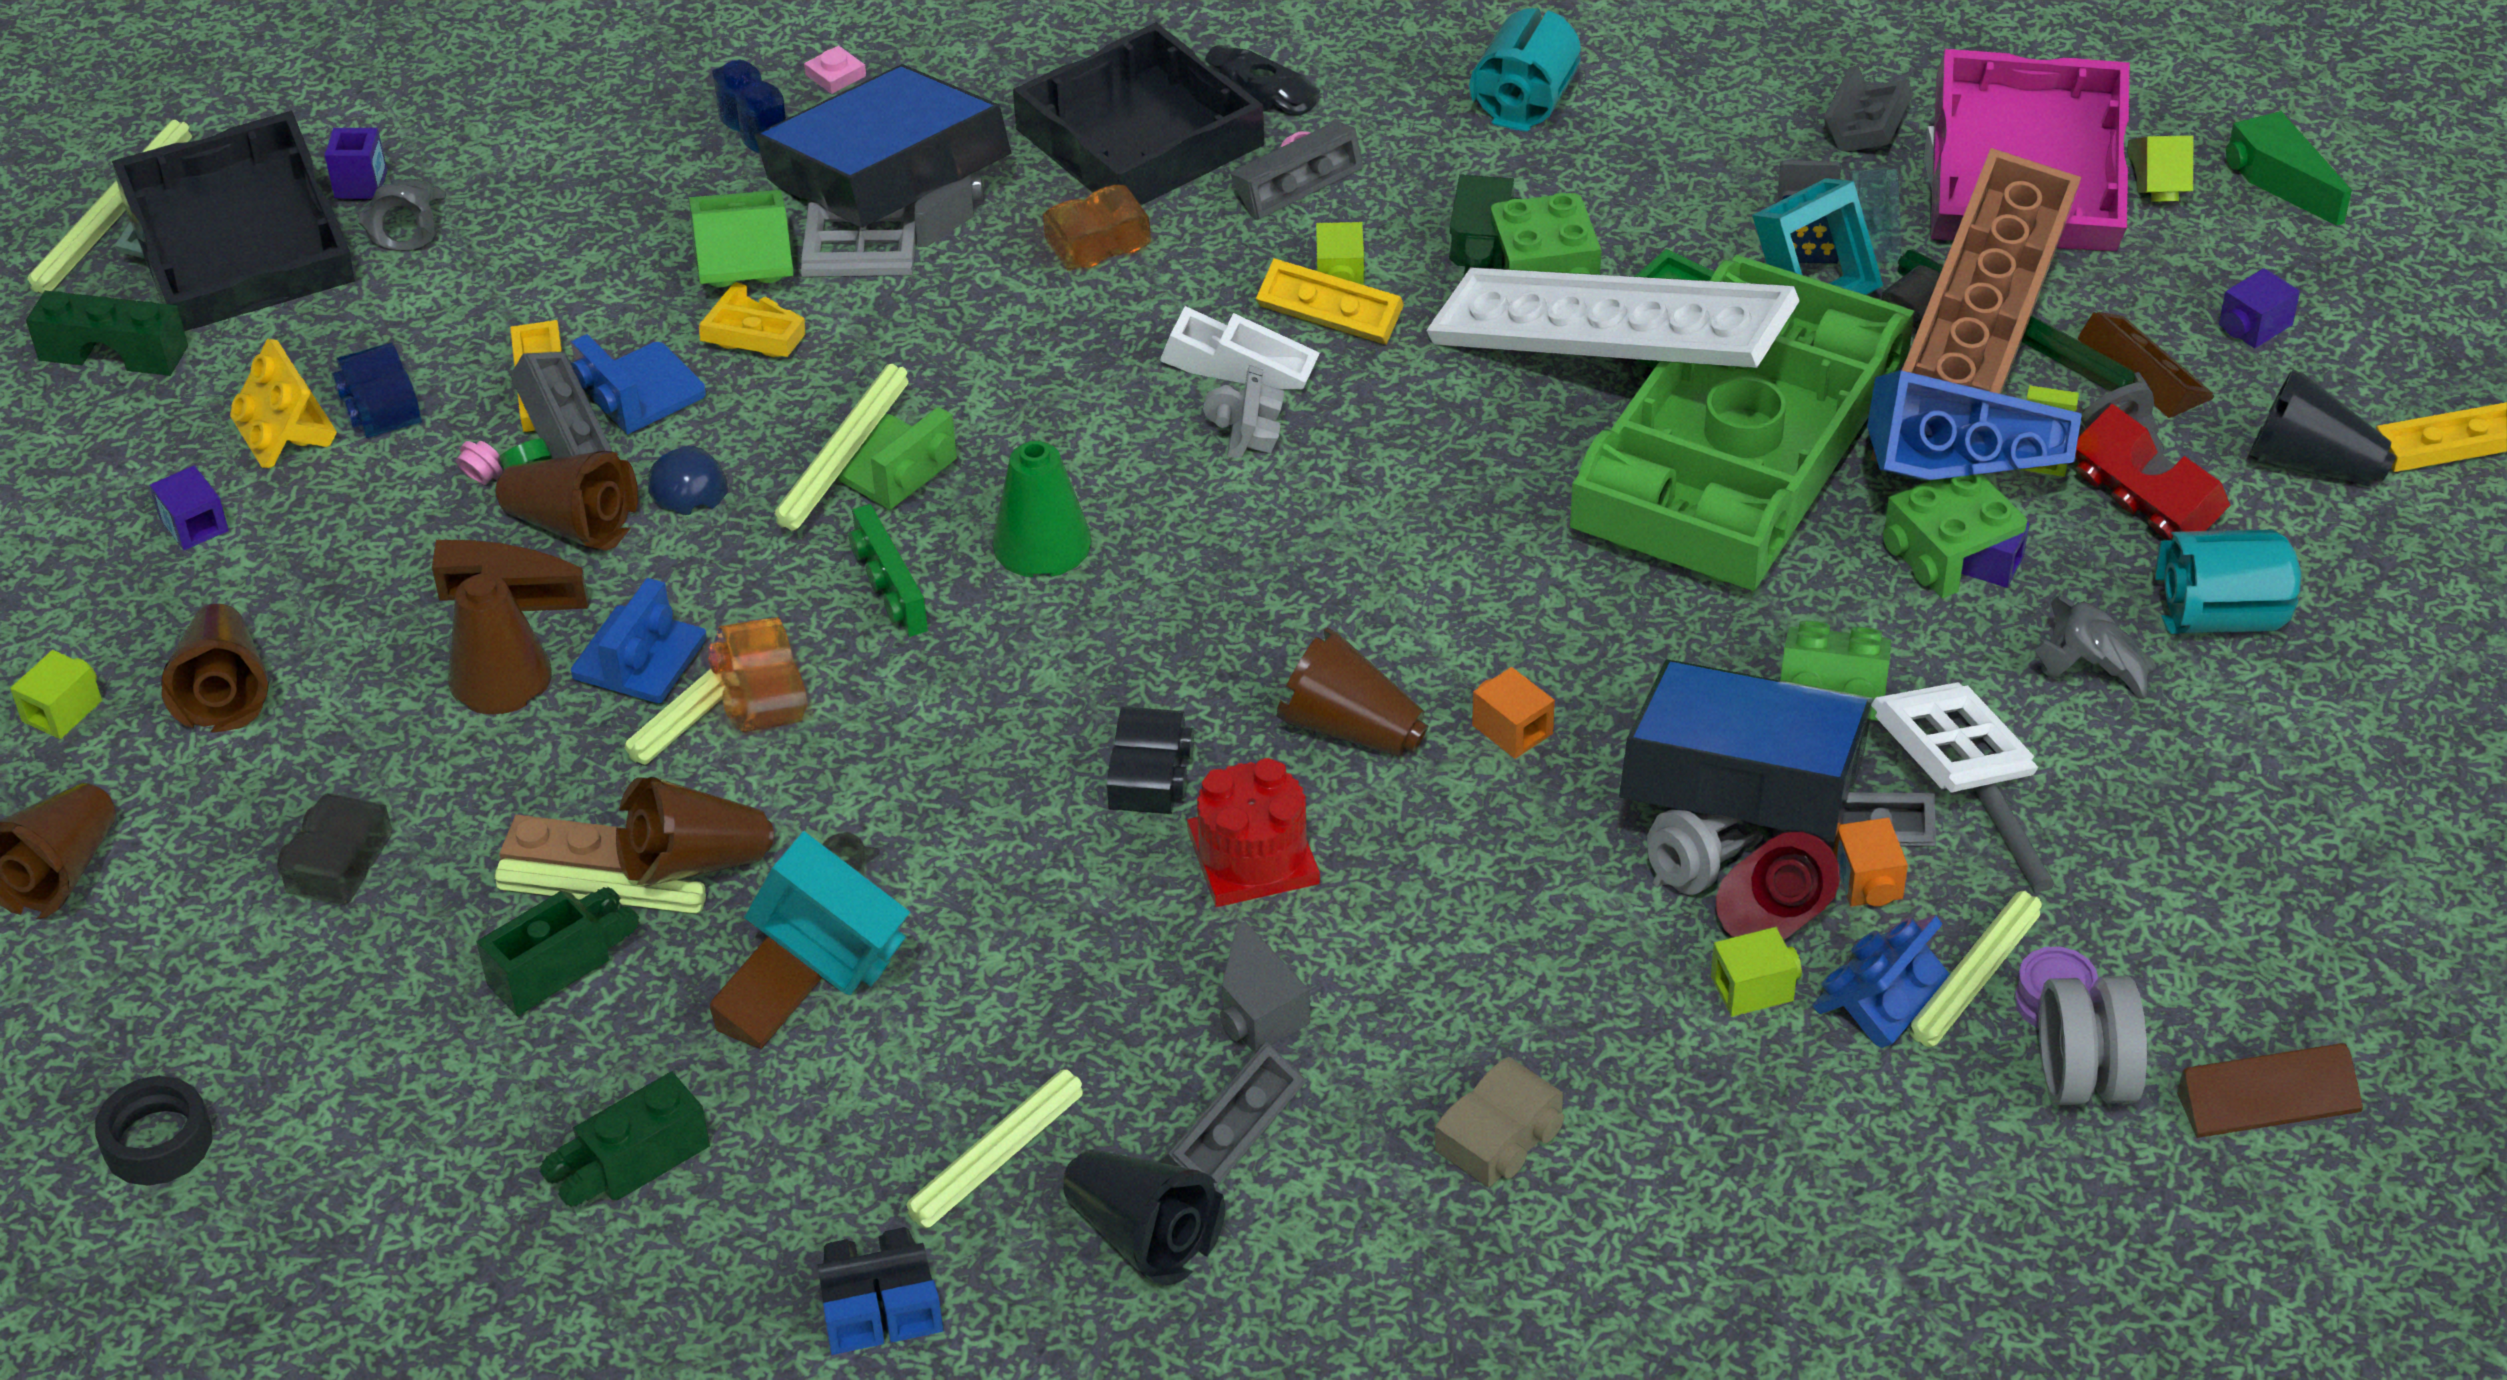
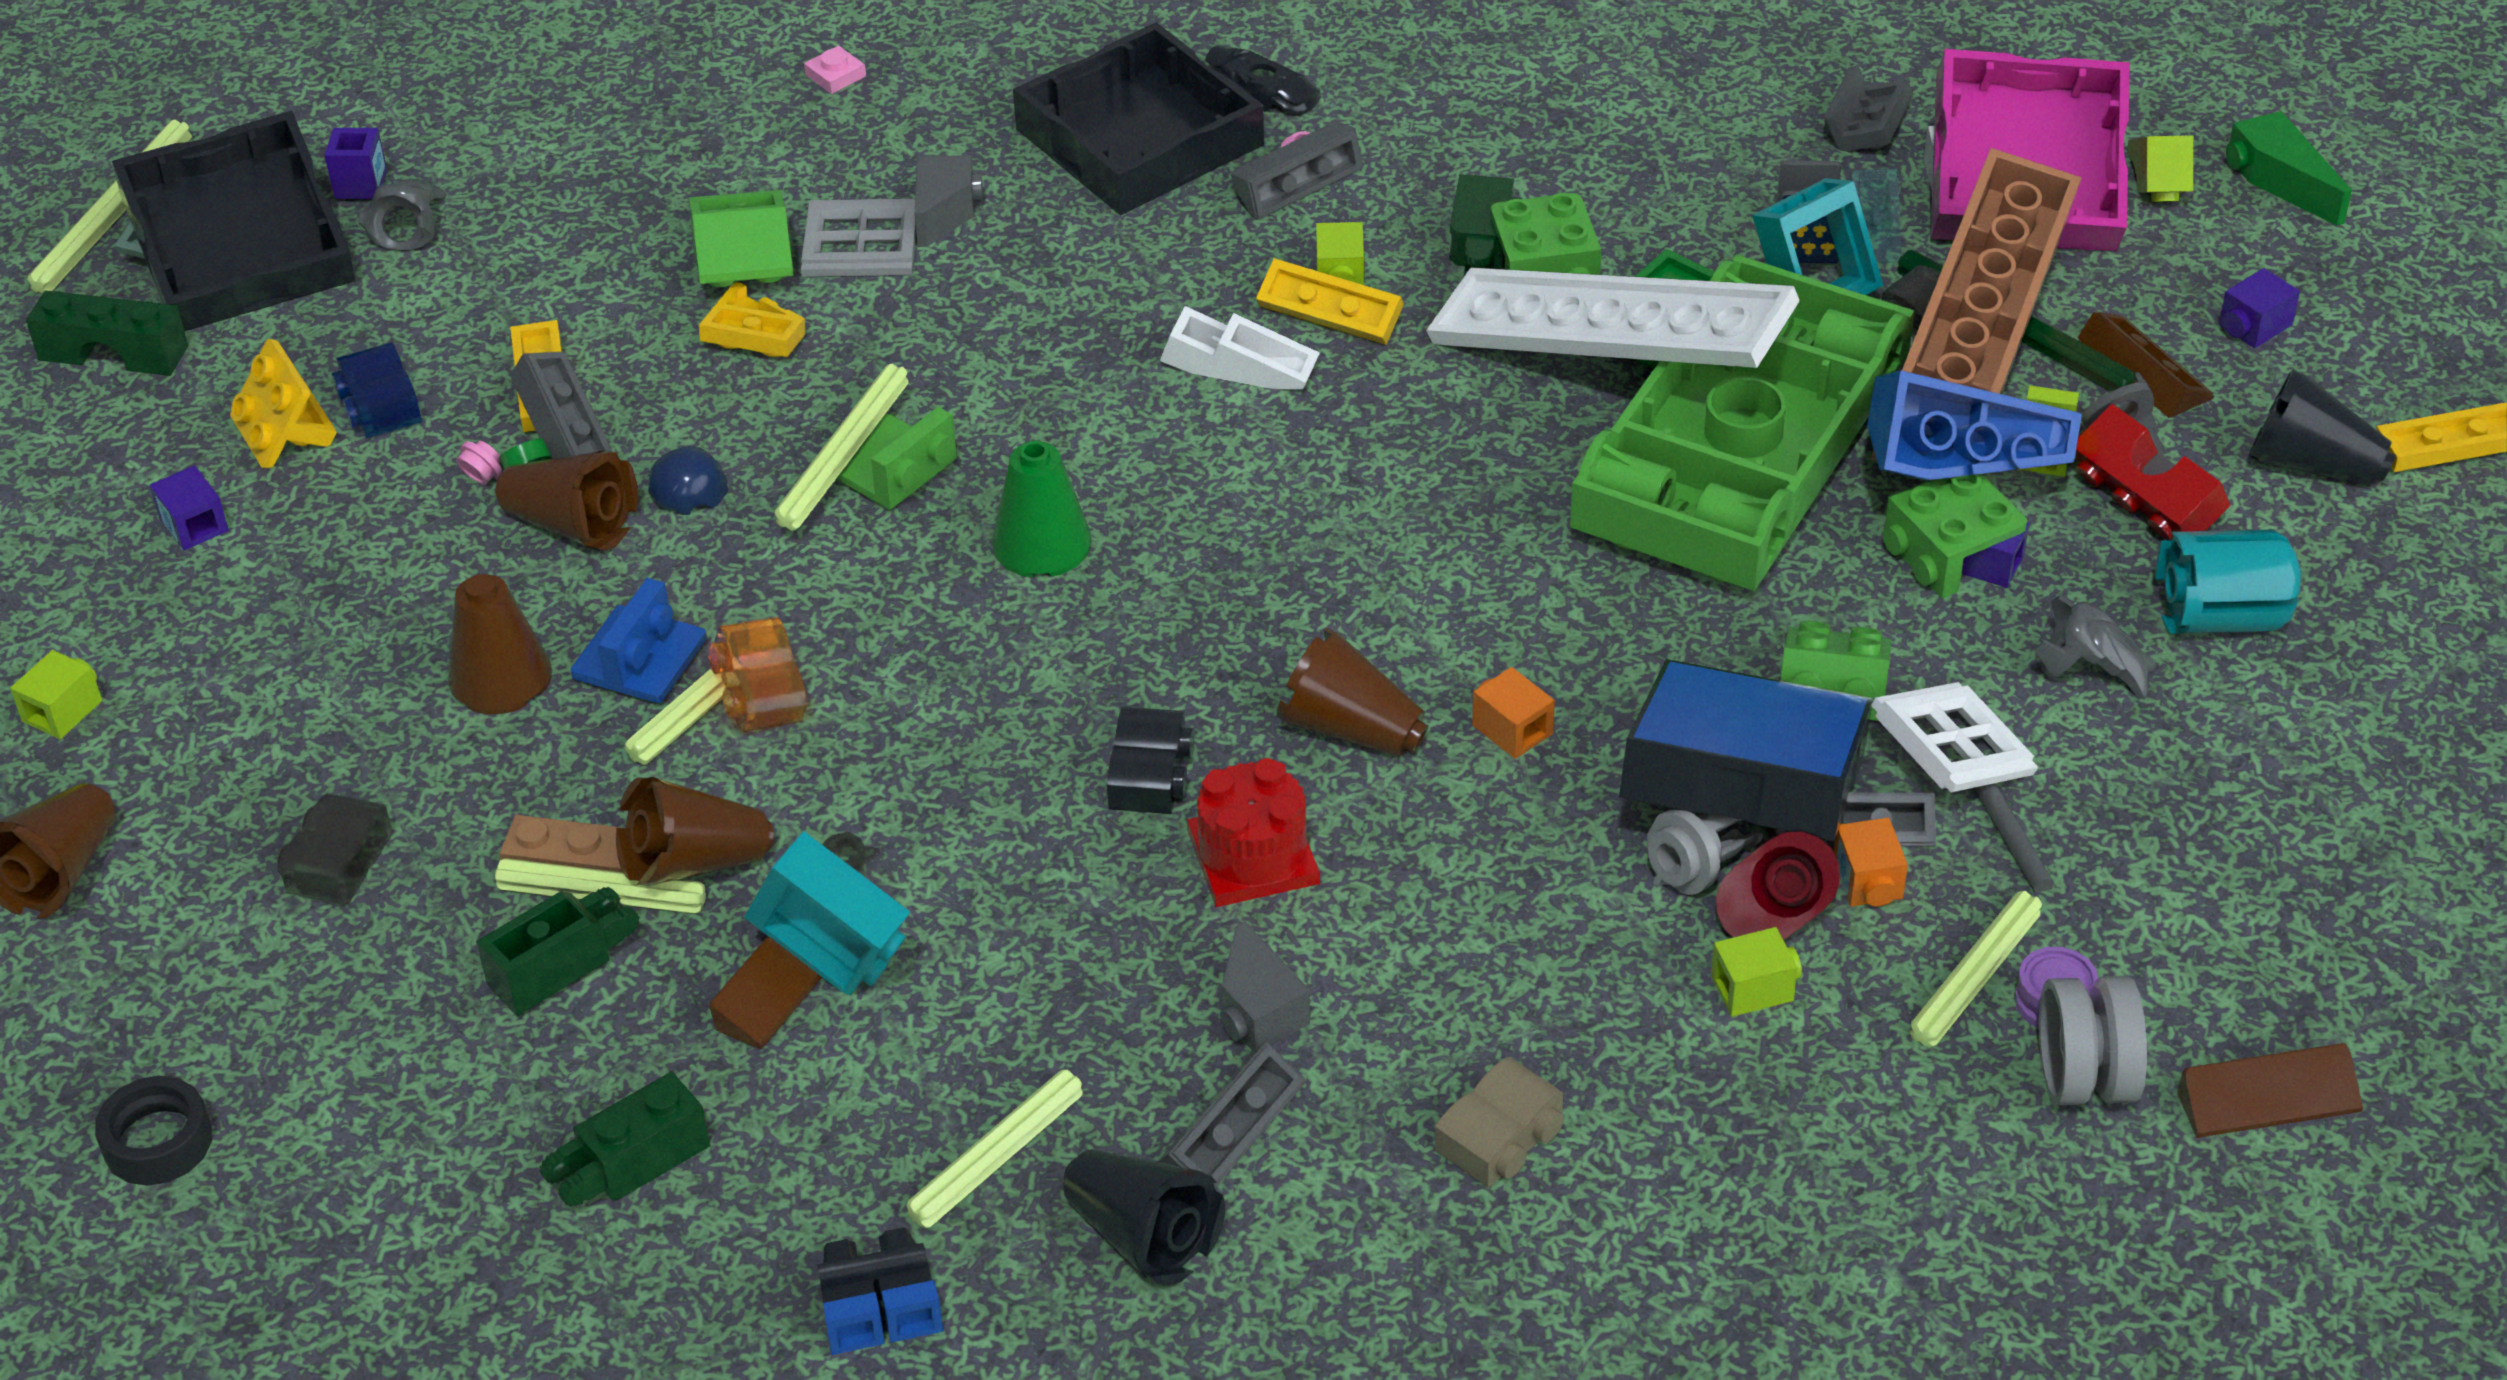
reddish brown cone [161,604,269,733] -> none
reddish brown slope [432,540,589,611] -> none
blue bracket [571,334,706,435] -> none
clear blue brick [712,59,786,153] -> none
tile [755,64,1012,228] -> none
green plate [848,504,928,637] -> none
clear orange brick [1043,185,1151,271] -> none
light grey hips [1203,365,1284,458] -> none
teal cylinder [1469,8,1581,132] -> none
blue bracket [1812,915,1950,1048] -> none

